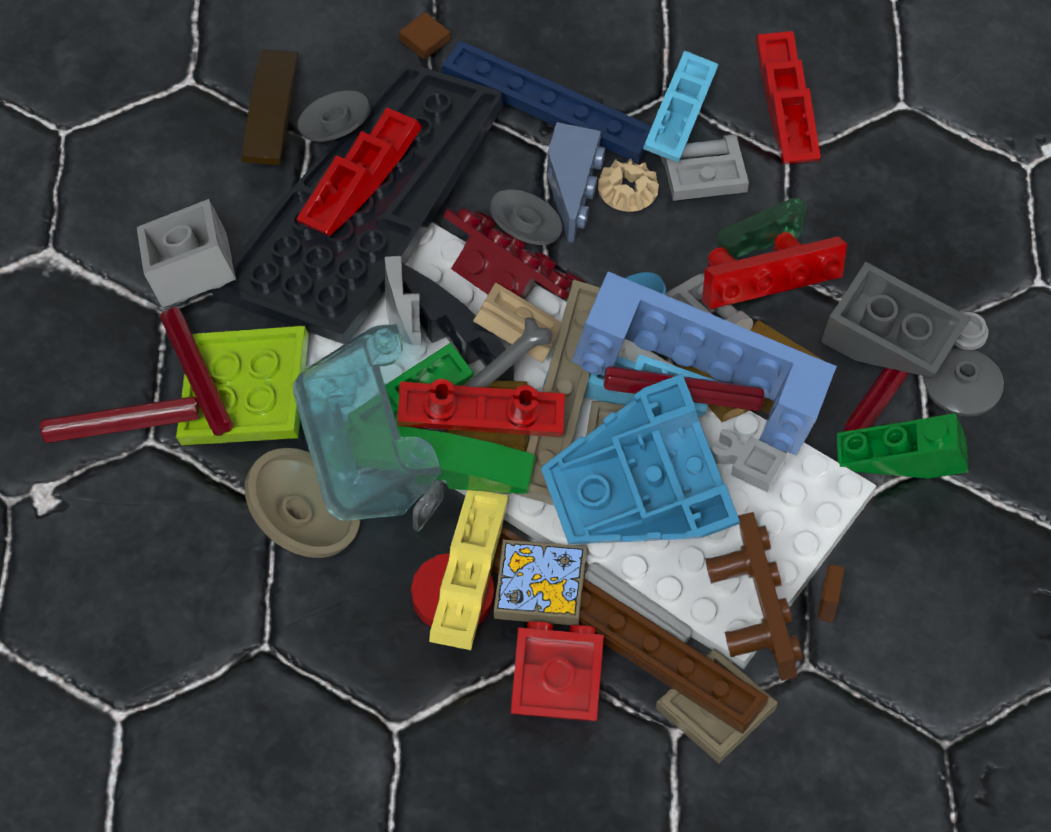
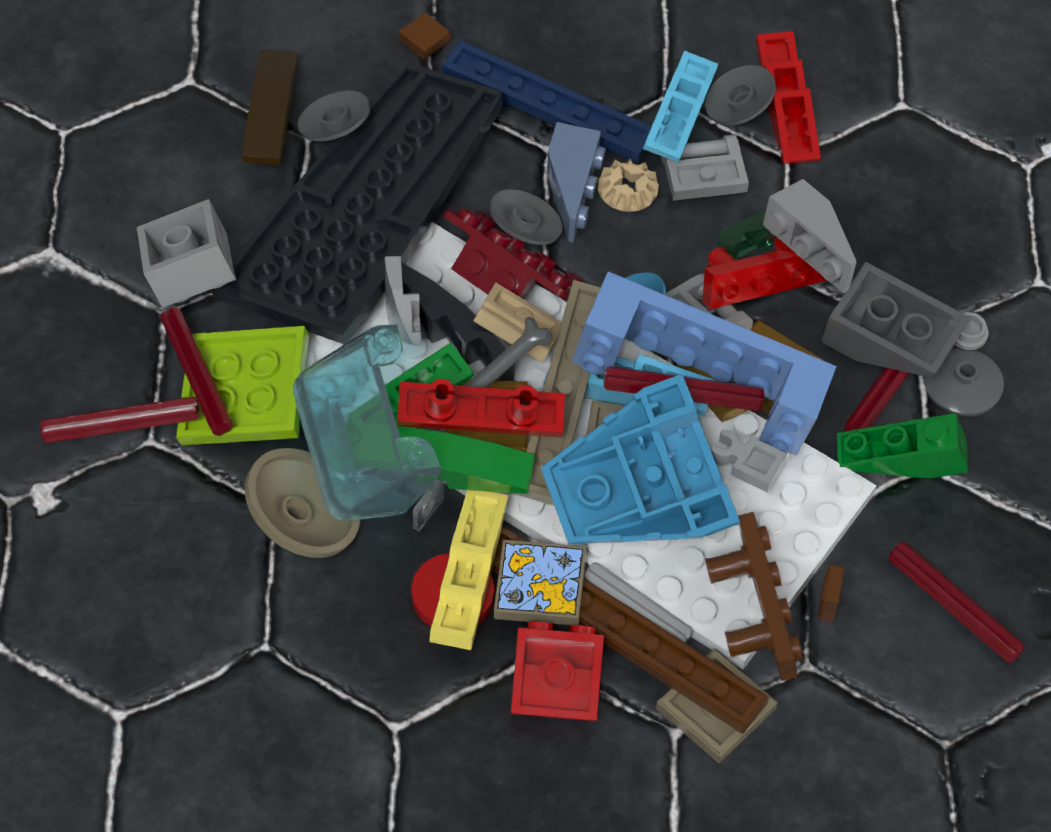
red slope [296,108,422,236] -> none
none -> dark grey dish [705,65,776,125]
none -> light grey slope [763,179,856,293]
none -> dark red axle [889,542,1025,663]

